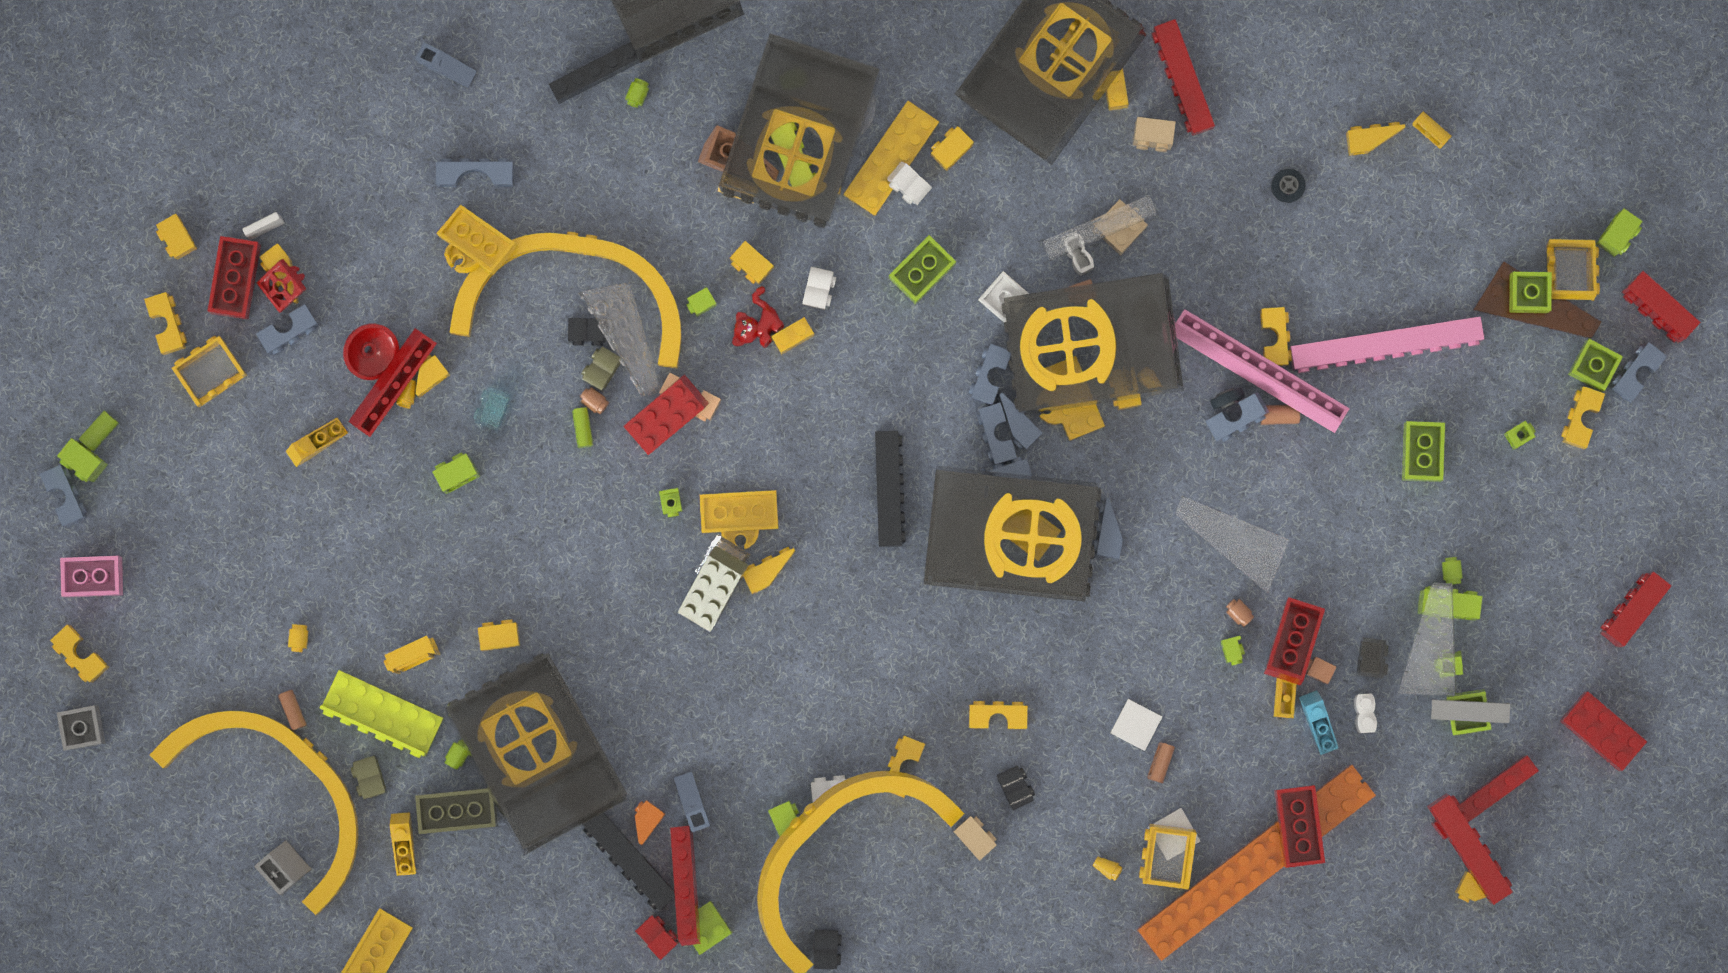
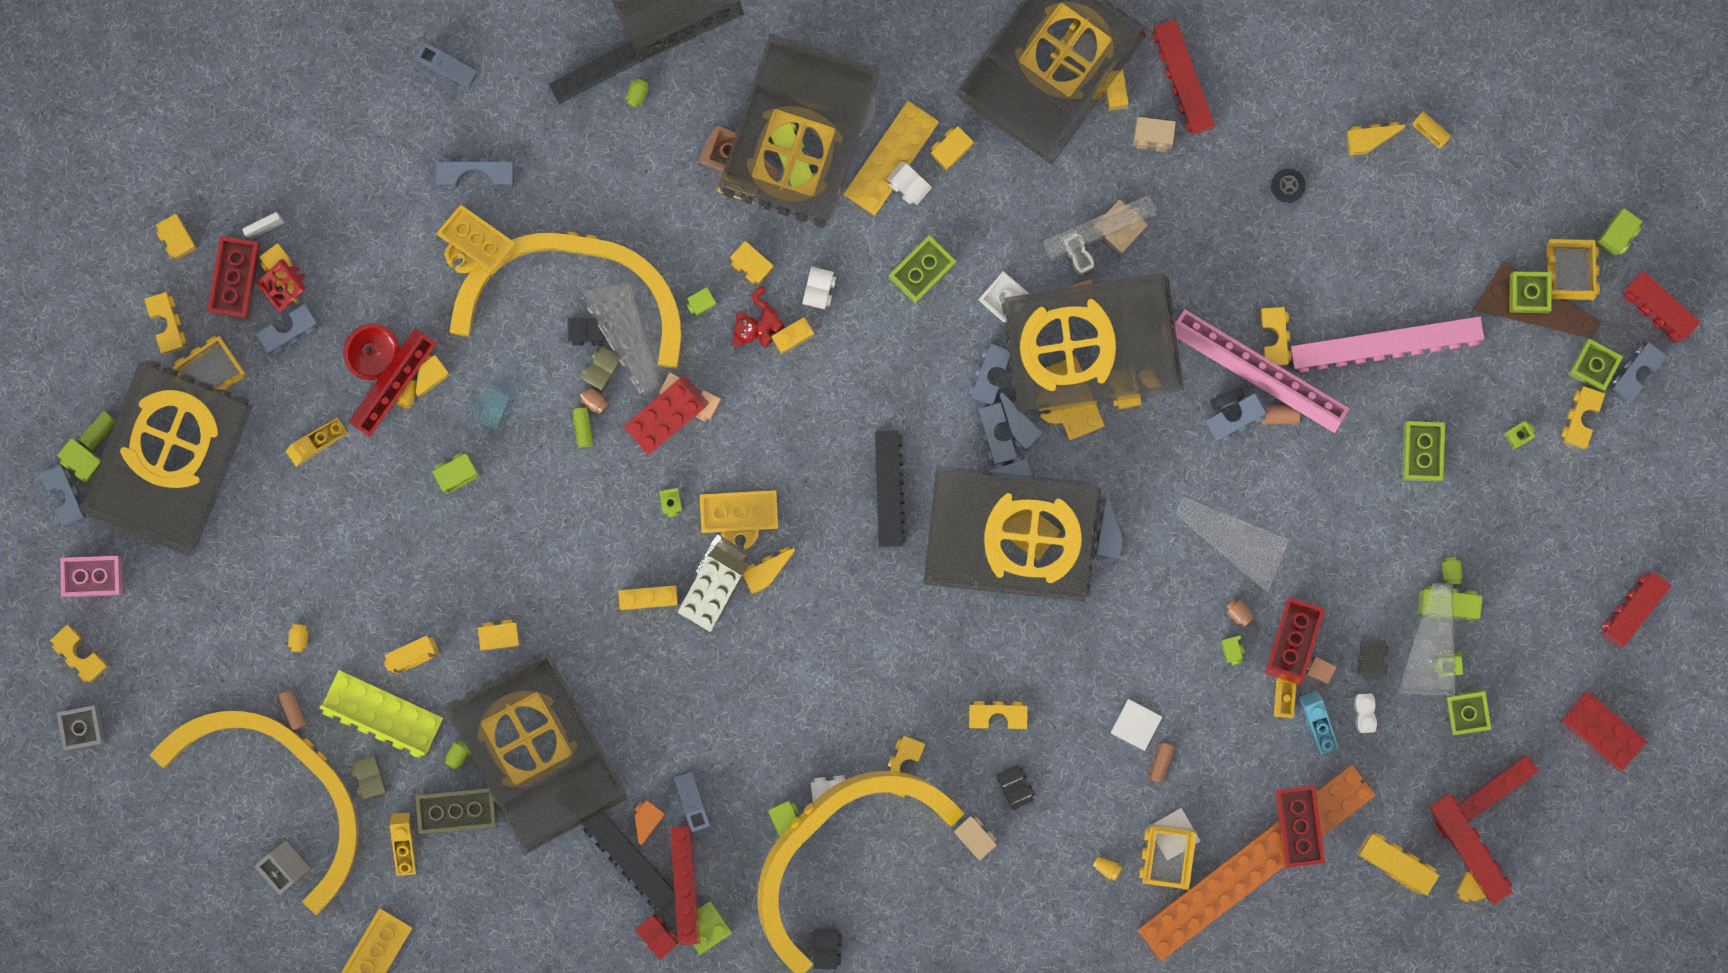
light grey tile [1431,699,1510,723] -> none
none -> clear smoke panel [80,360,253,556]
none -> yellow arch [618,585,679,611]
none -> yellow piece [1356,832,1440,895]

